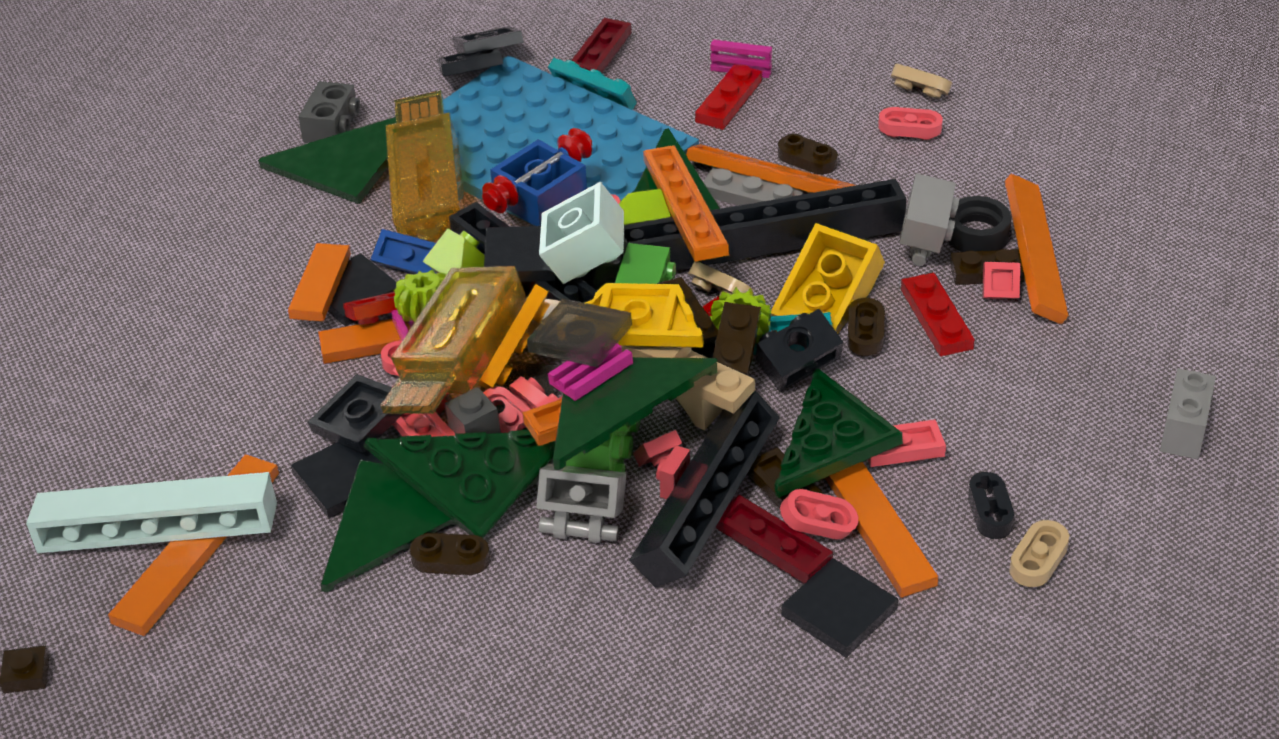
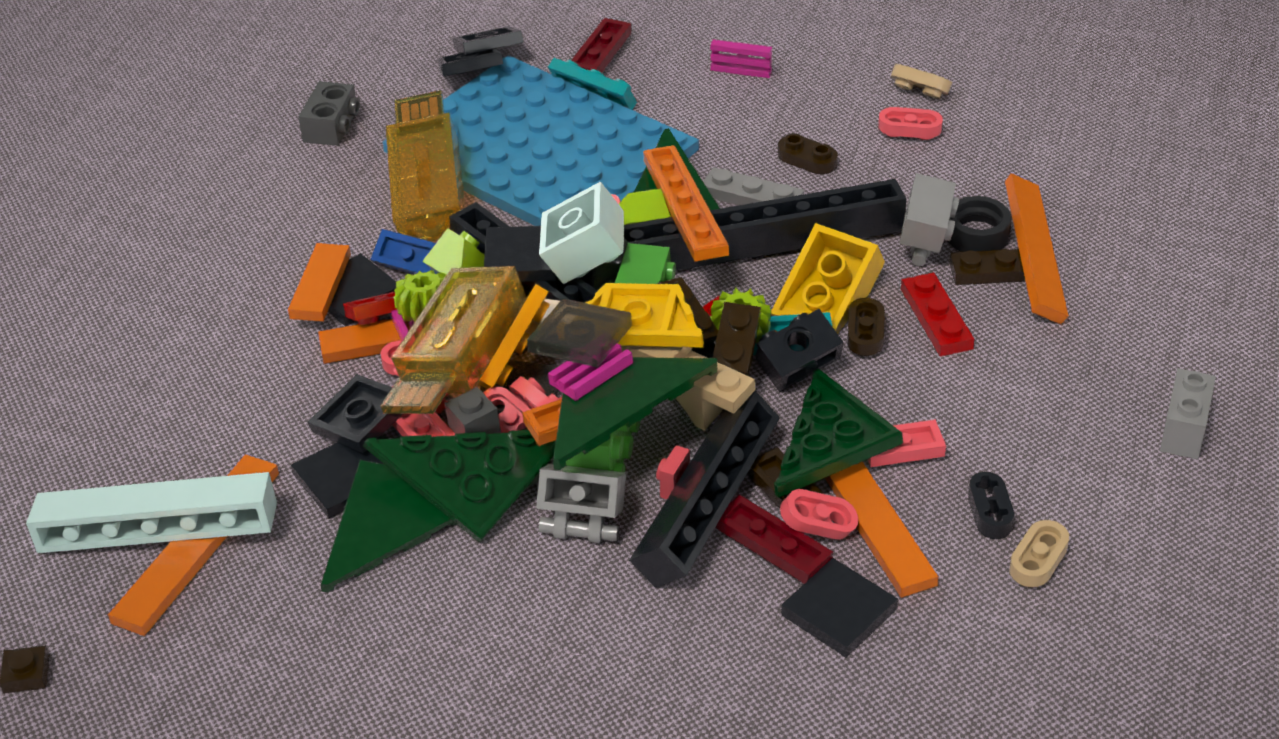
dark green tile [258,116,412,204] -> none
dark brown plate [410,533,490,575] -> none
blue brick [482,128,592,226] -> none
coral plate [633,430,682,467] -> none
orange tile [686,144,856,193] -> none
tan plate [688,261,753,296] -> none
red plate [695,64,762,130] -> none
coral plate [982,262,1020,299] -> none

